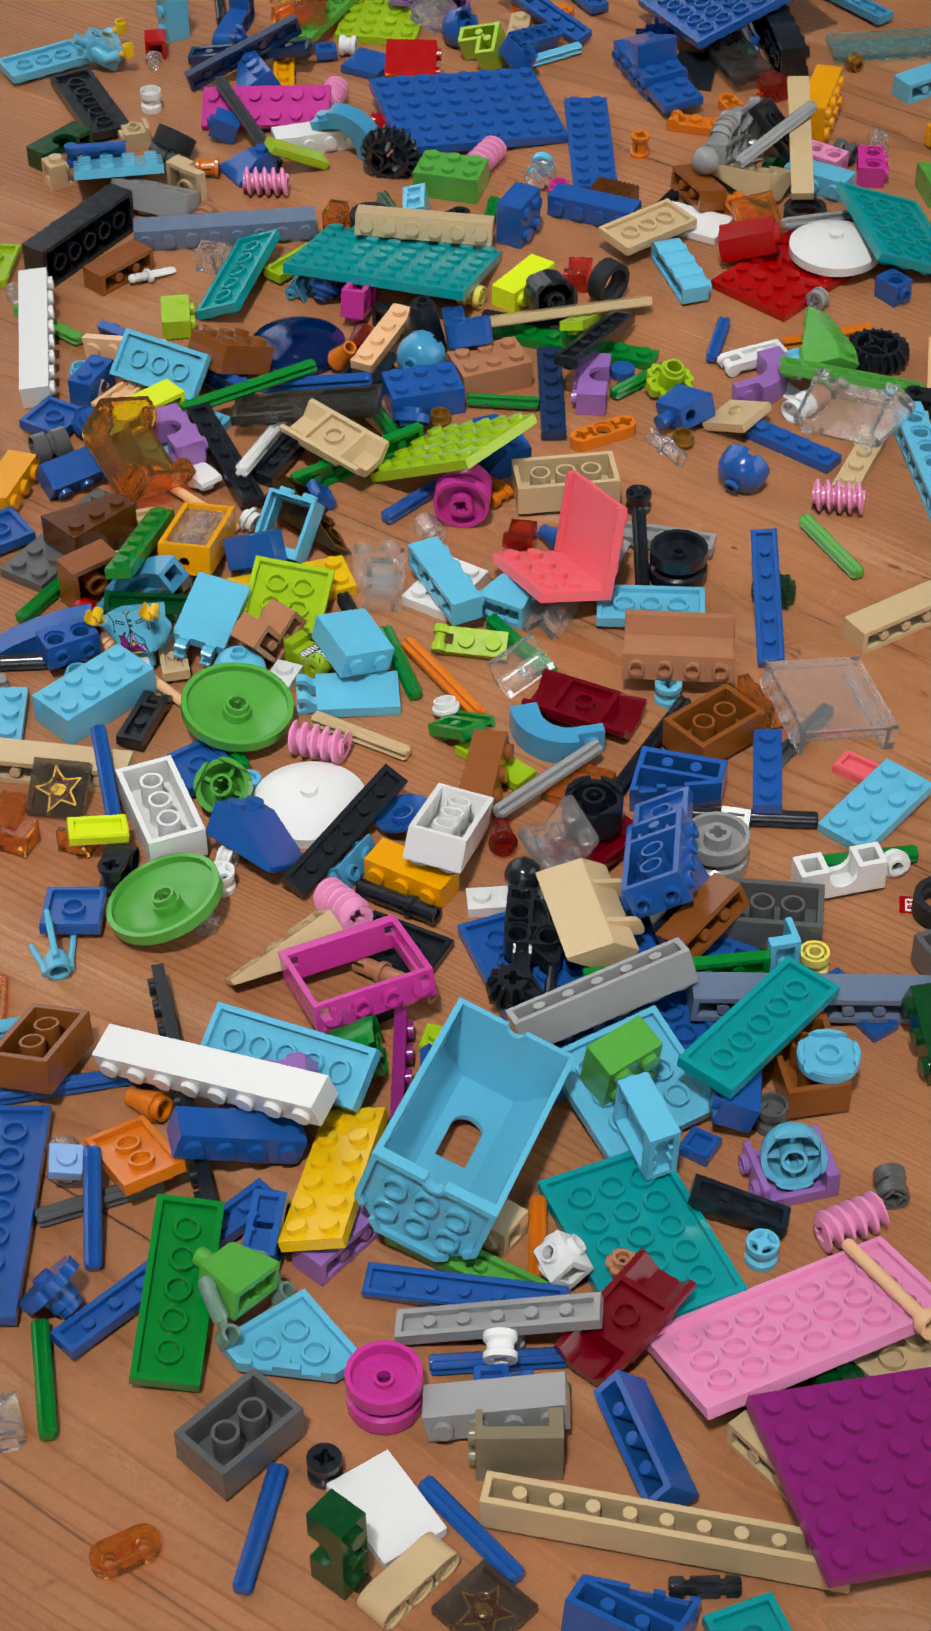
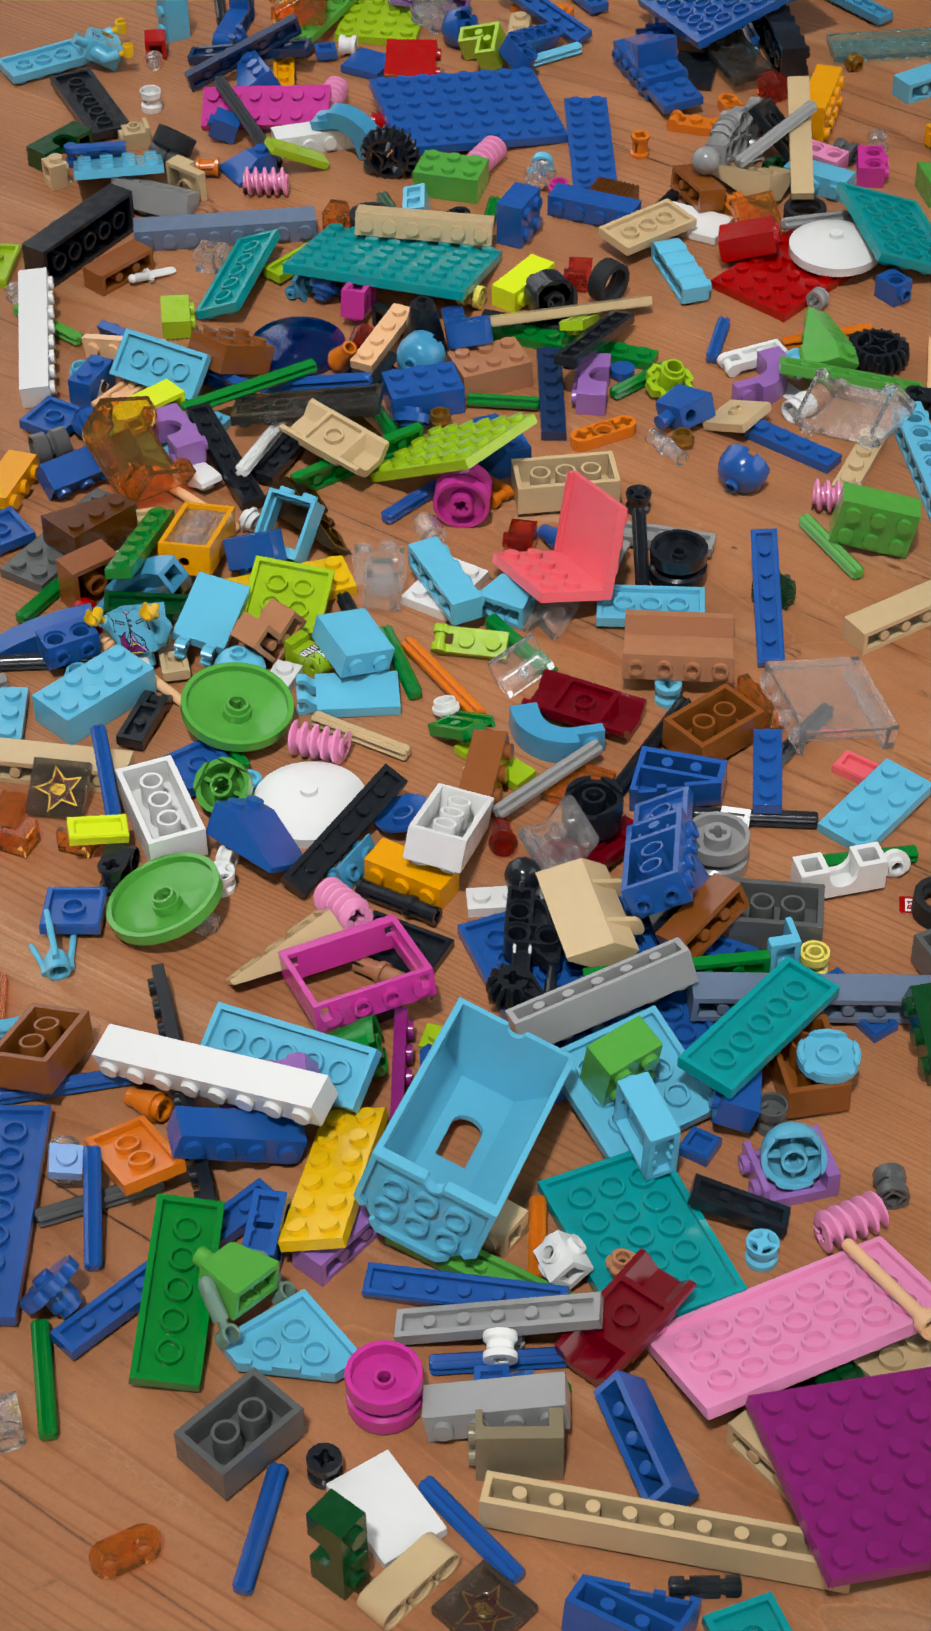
blue tile [306,479,337,510] -> none
none -> bright green brick [829,482,921,559]

